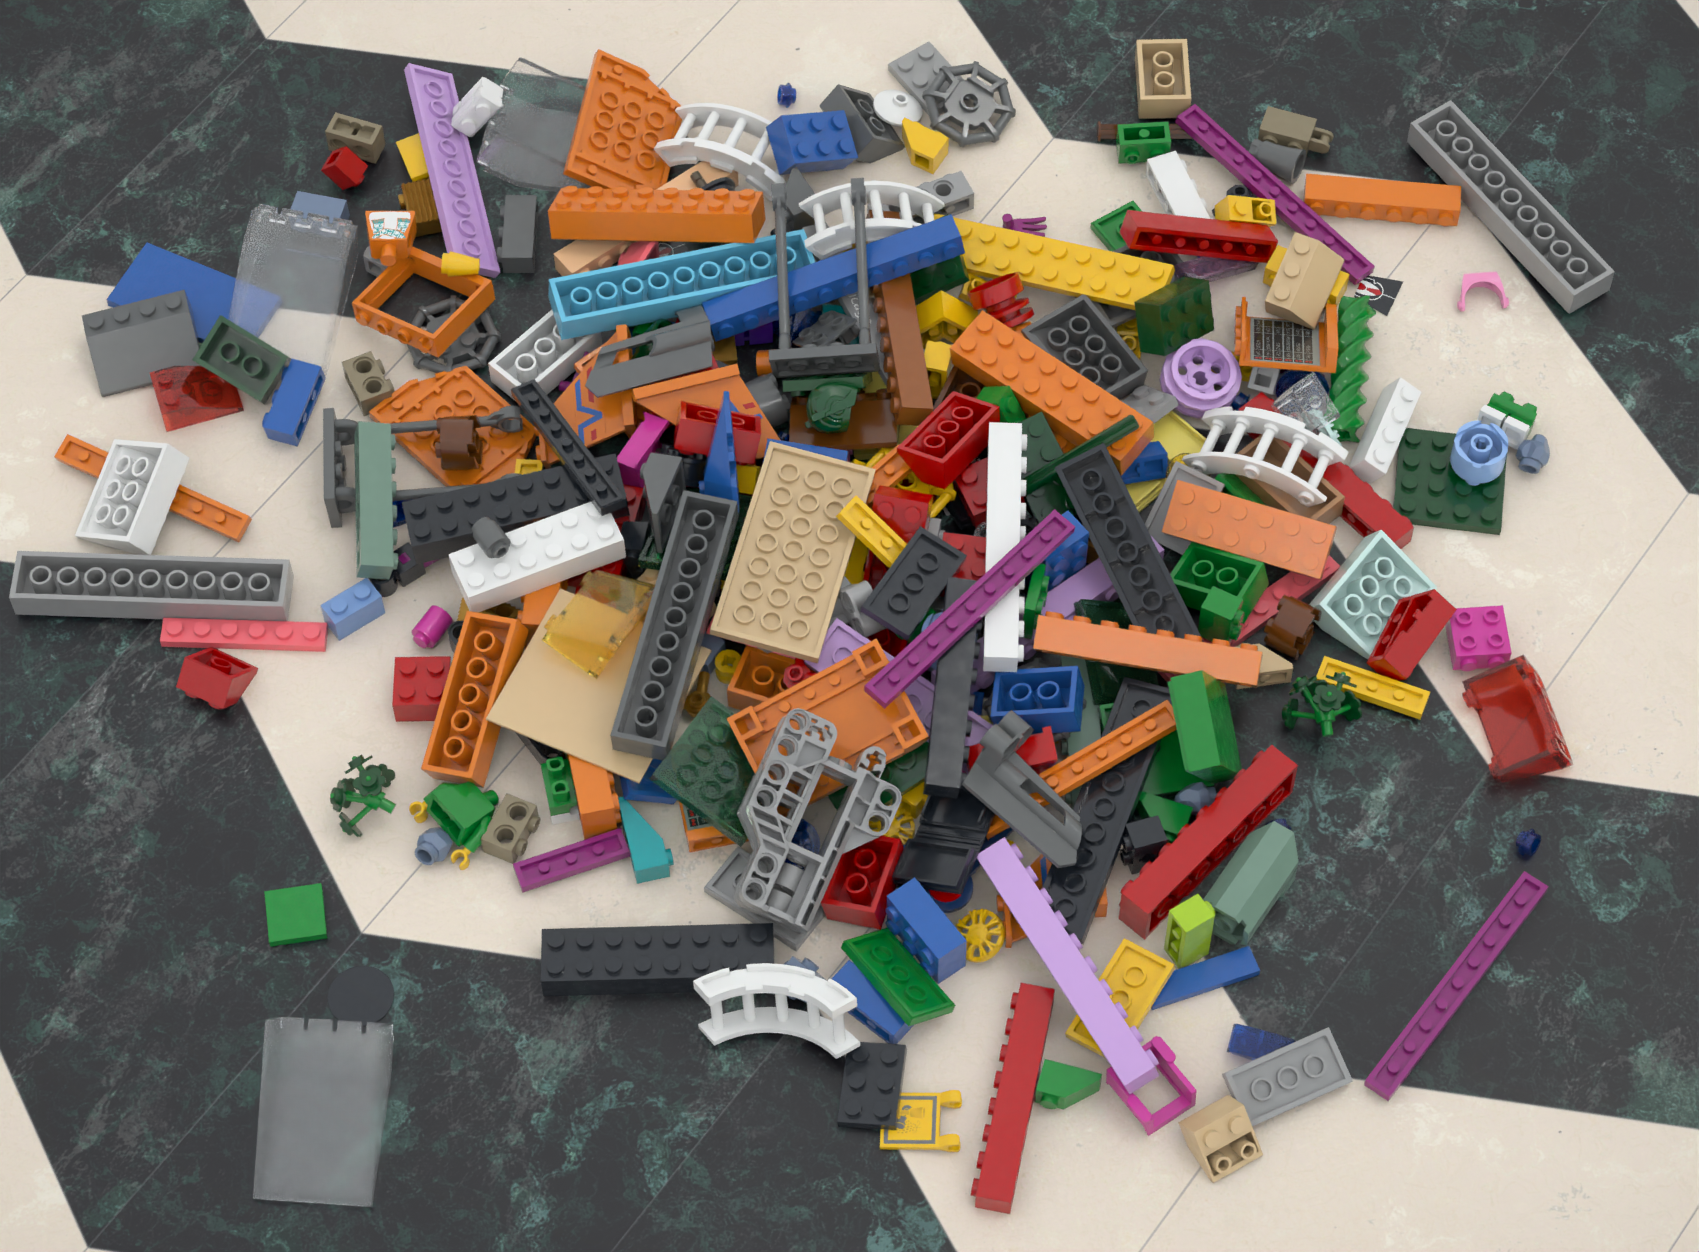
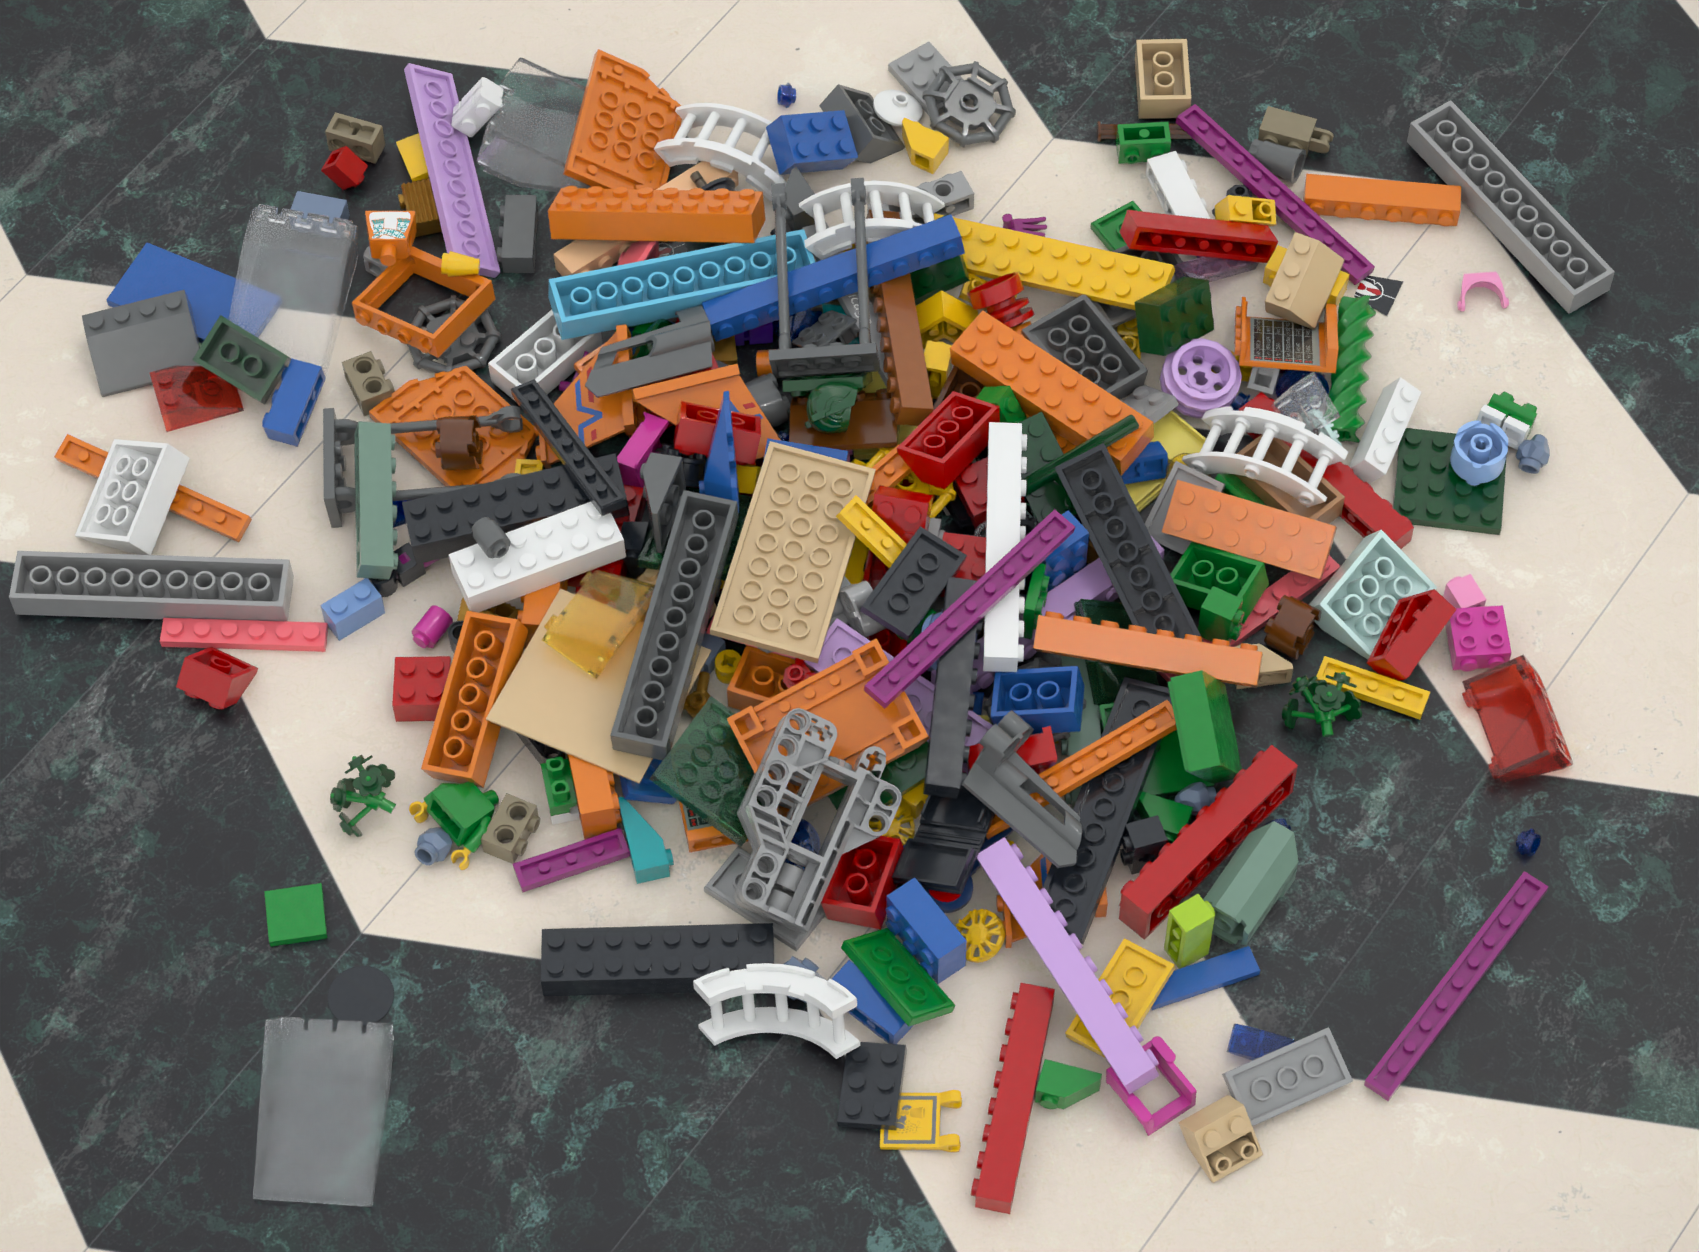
none -> bright pink brick [1443,574,1486,608]

